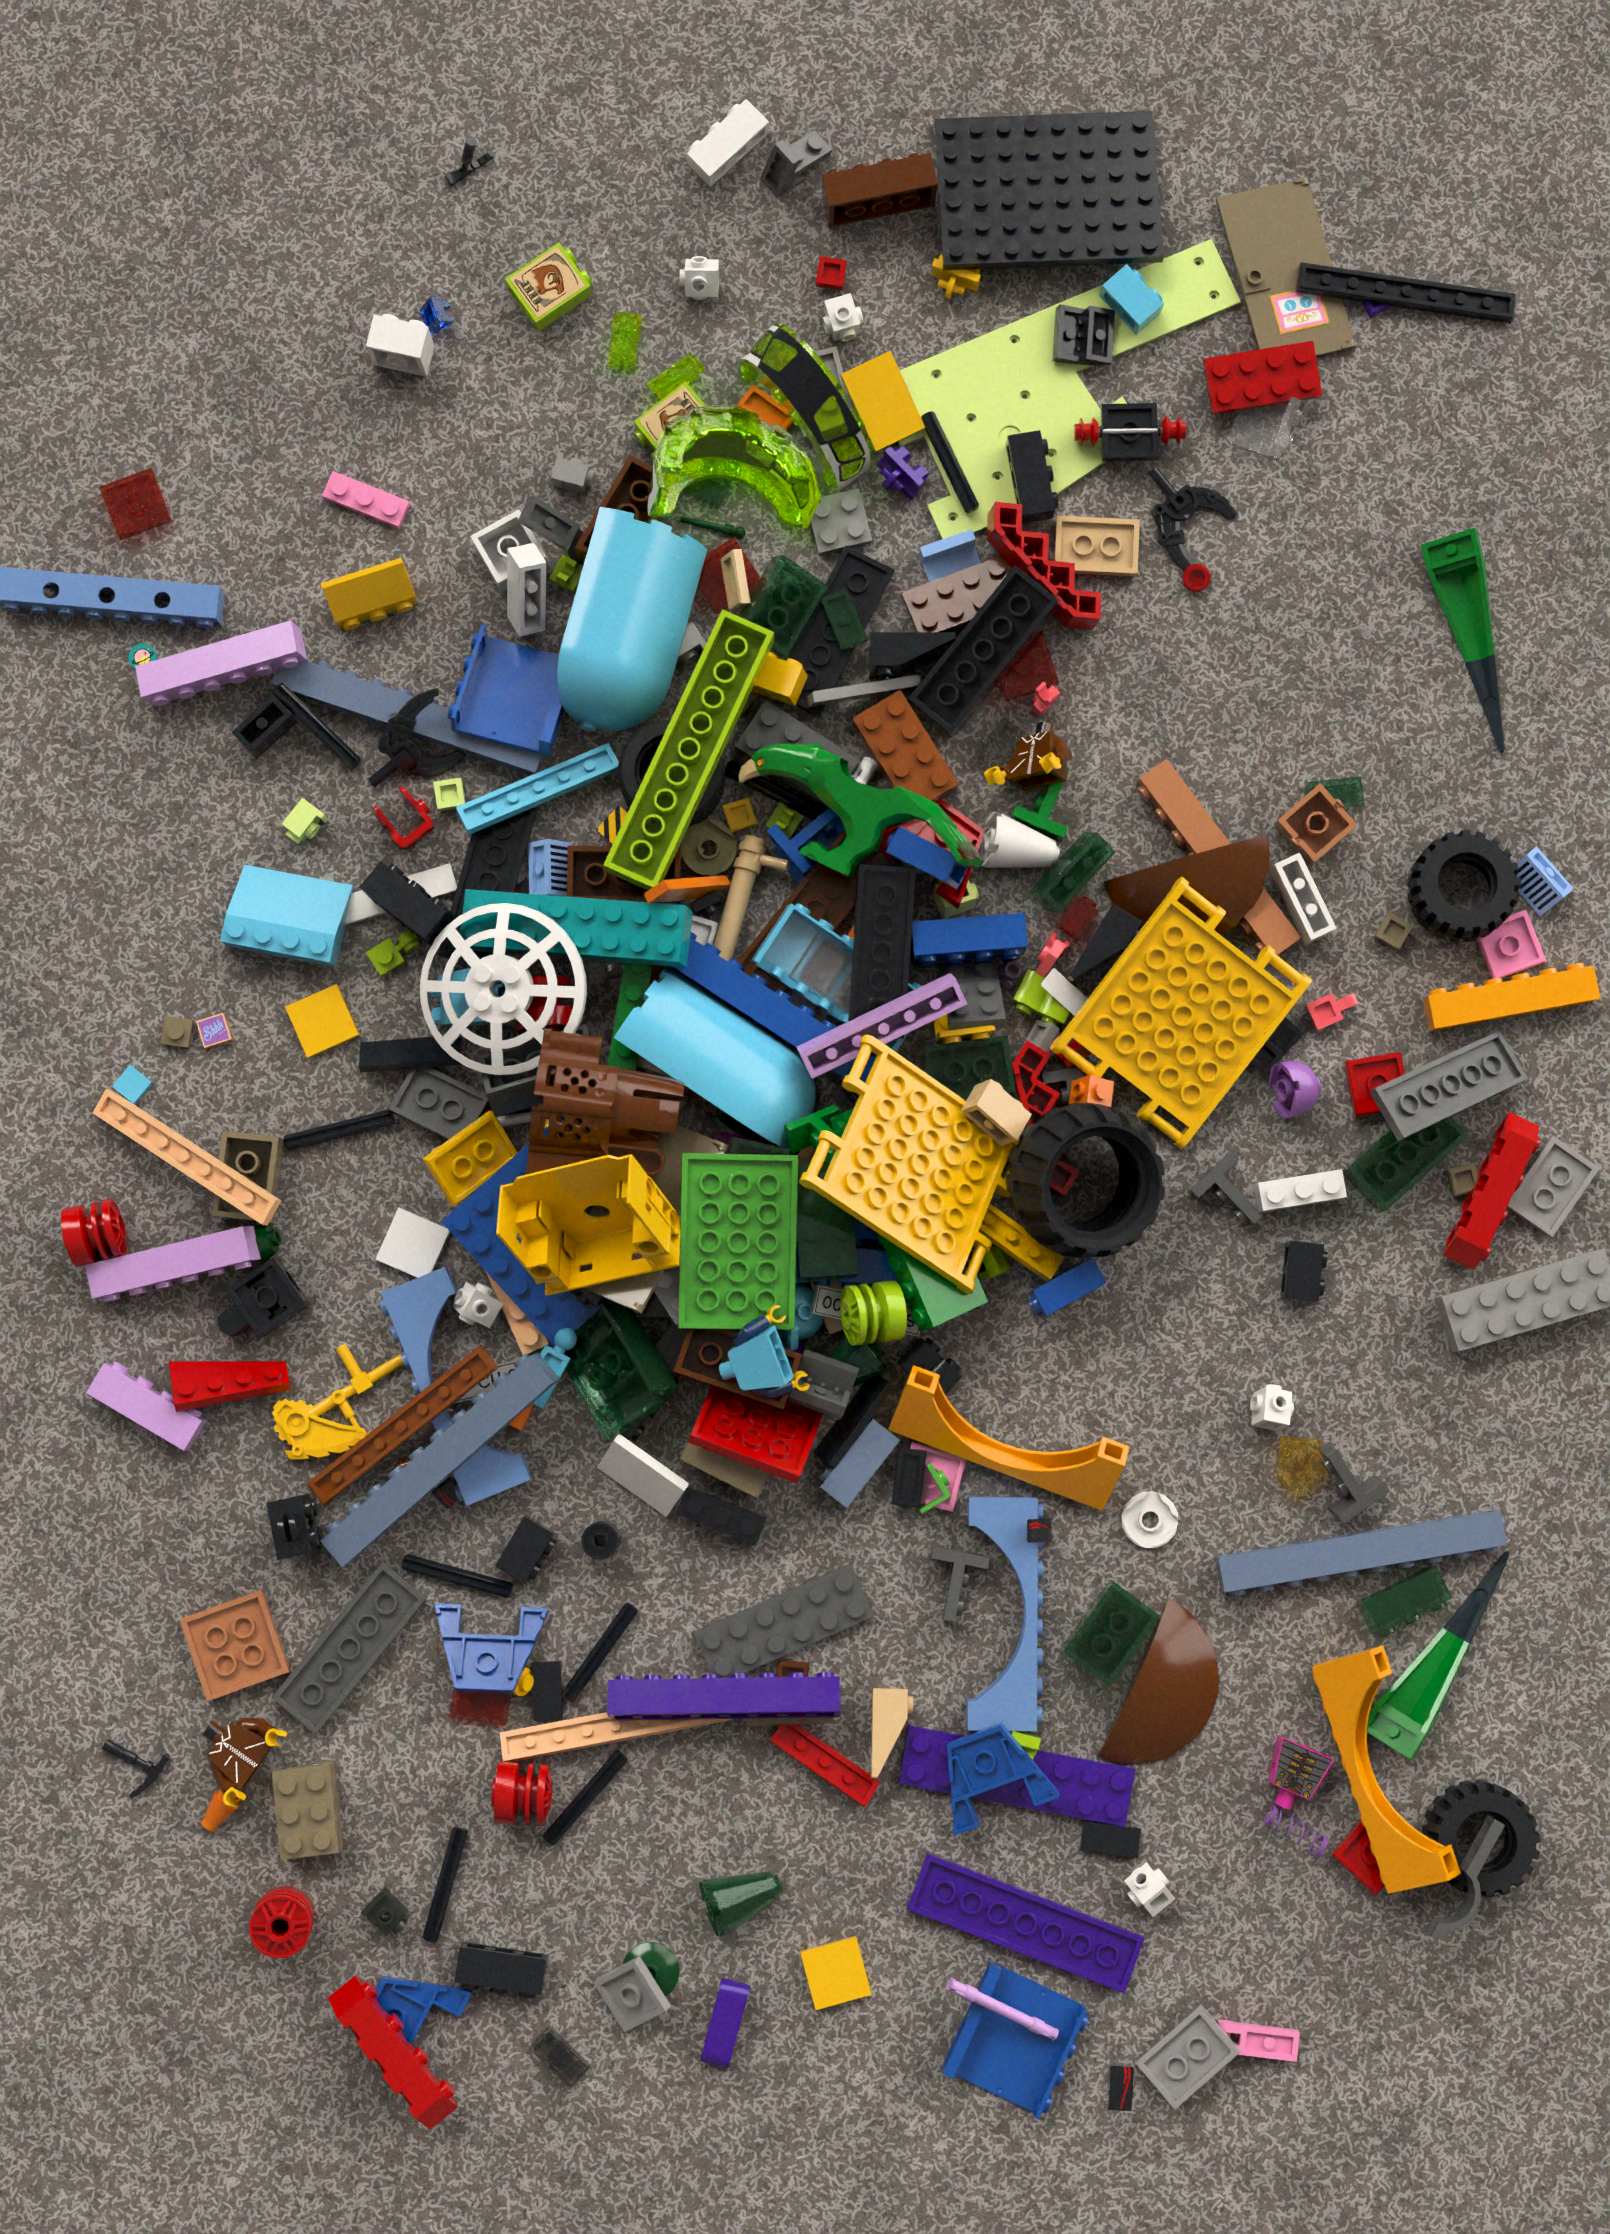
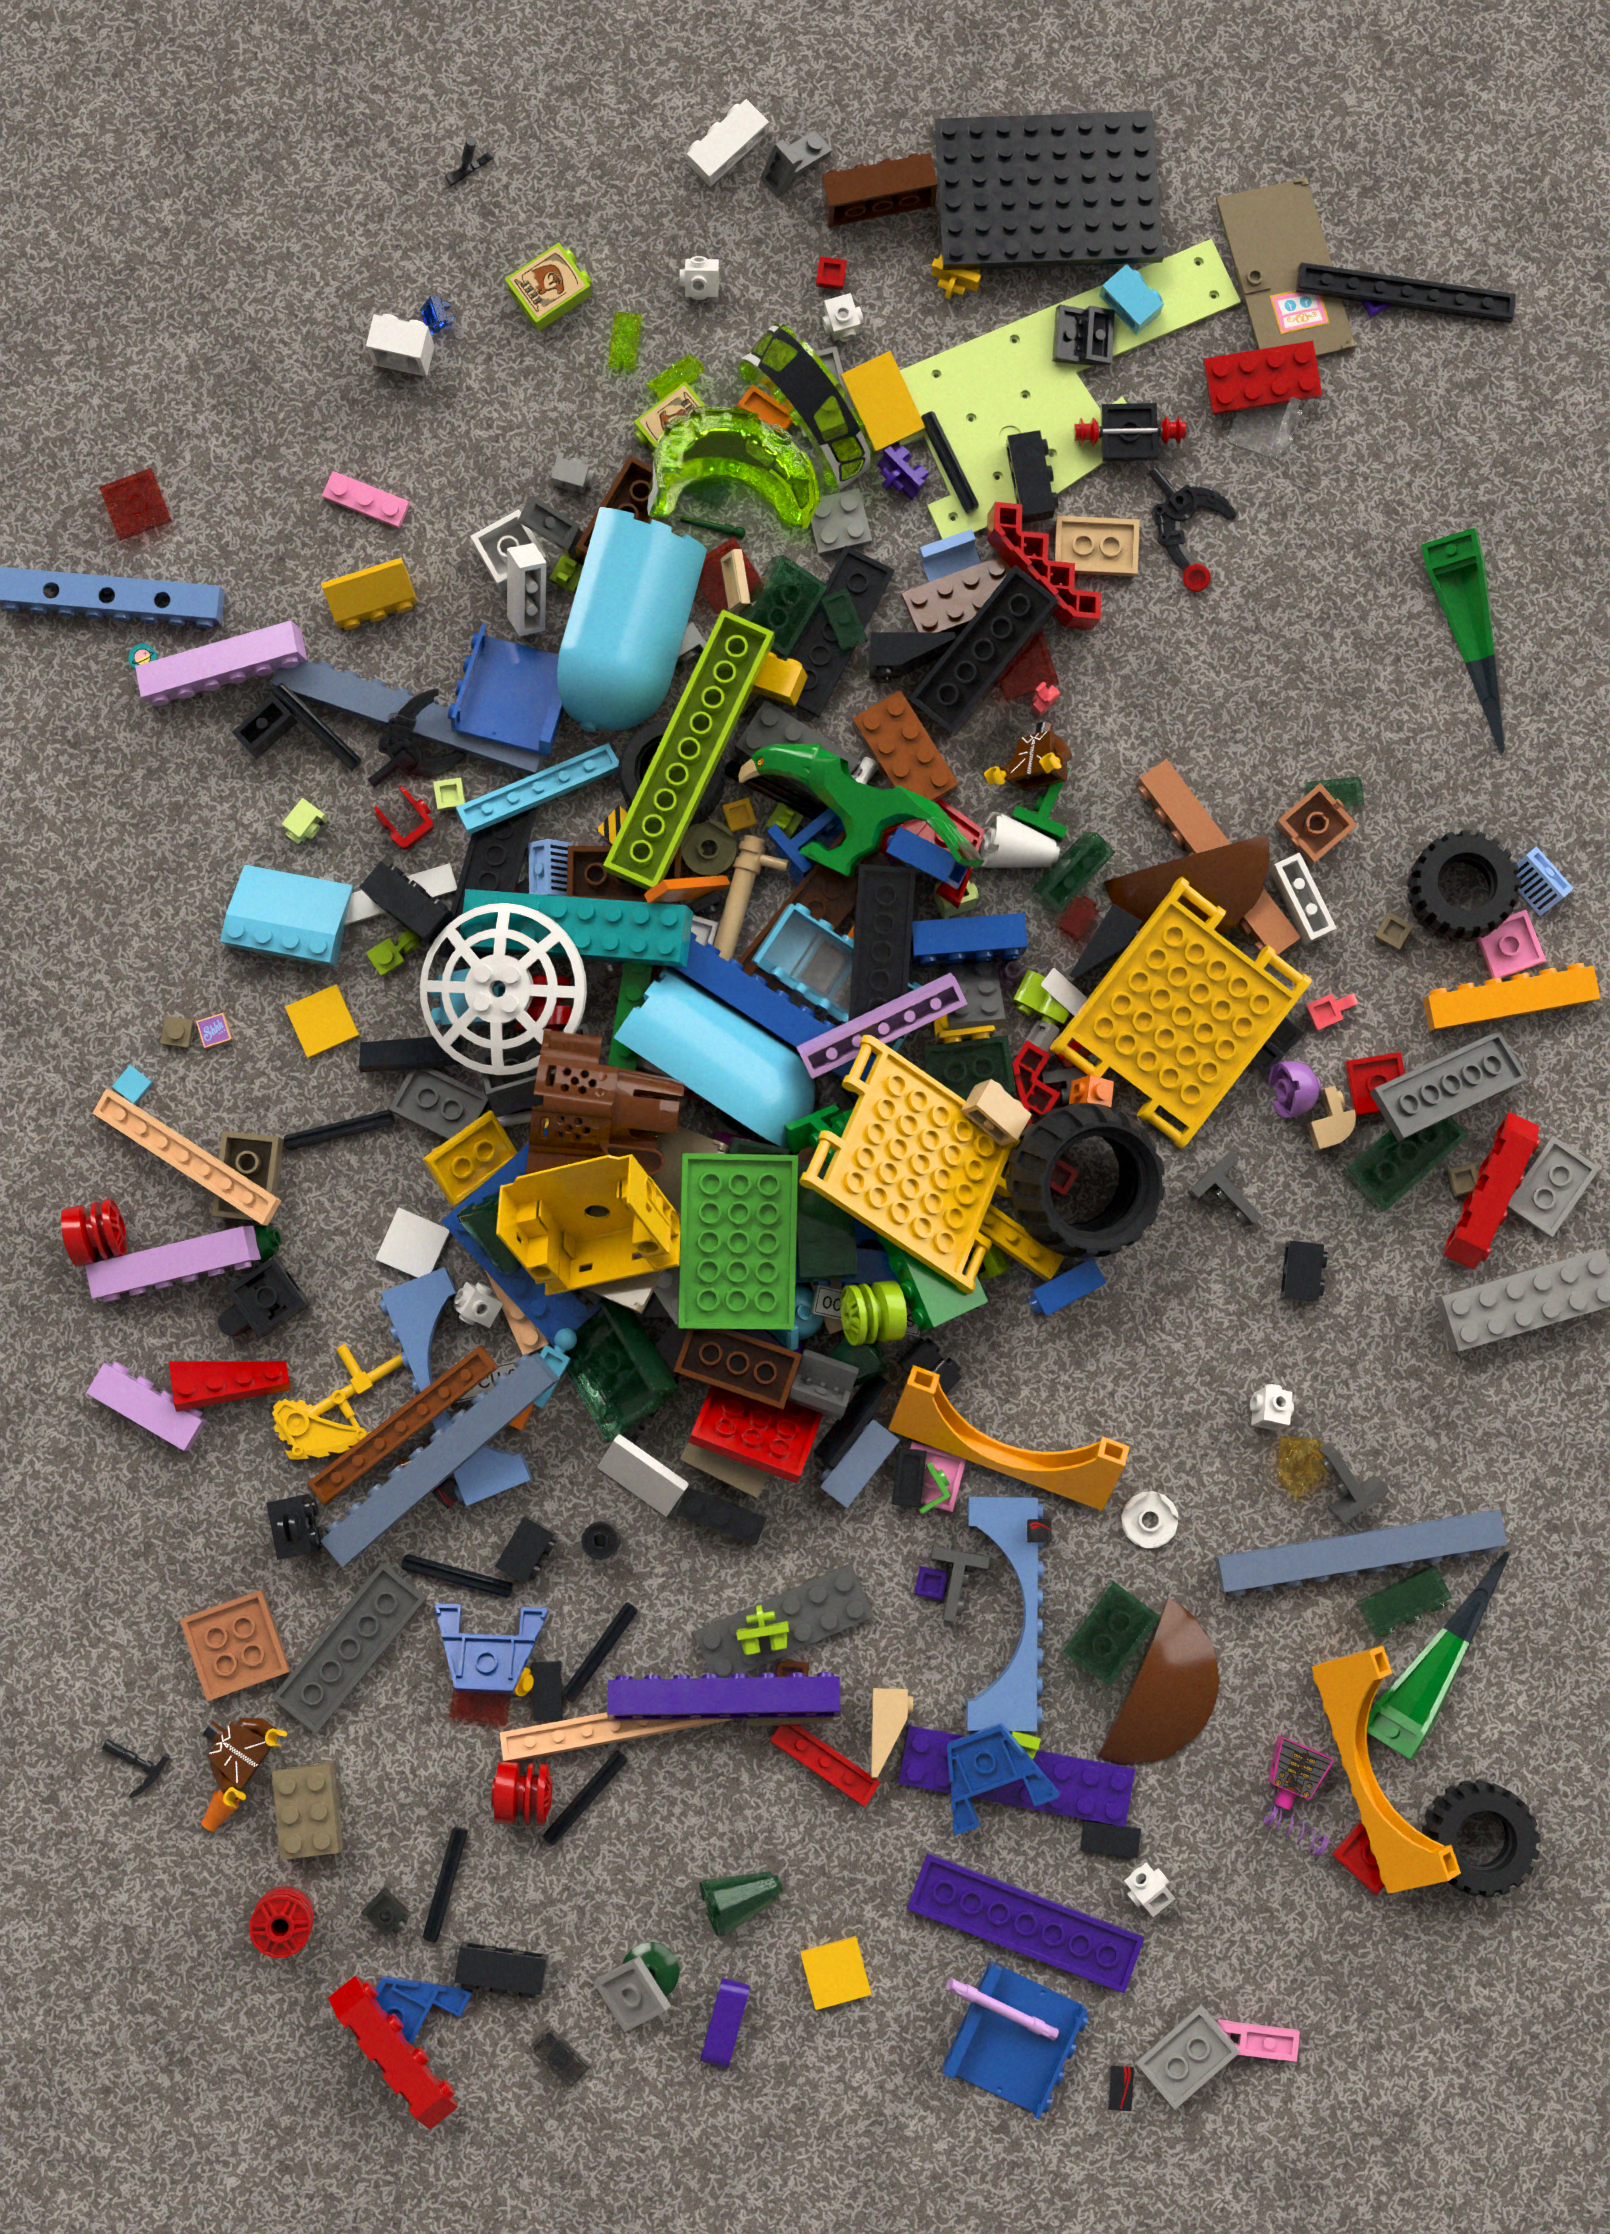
medium azure torso [719,1305,810,1398] -> none
light grey tile [807,675,921,707] -> none
coral plate [1035,932,1069,978] -> none
white brick [1253,1169,1347,1213] -> none
dark grey piece [1425,1815,1505,1941] -> none
none -> clear green cone [457,1192,521,1274]
none -> lime hips [736,1605,789,1655]
none -> dark purple tile [914,1566,948,1600]
none -> tan brick [1307,1086,1356,1151]

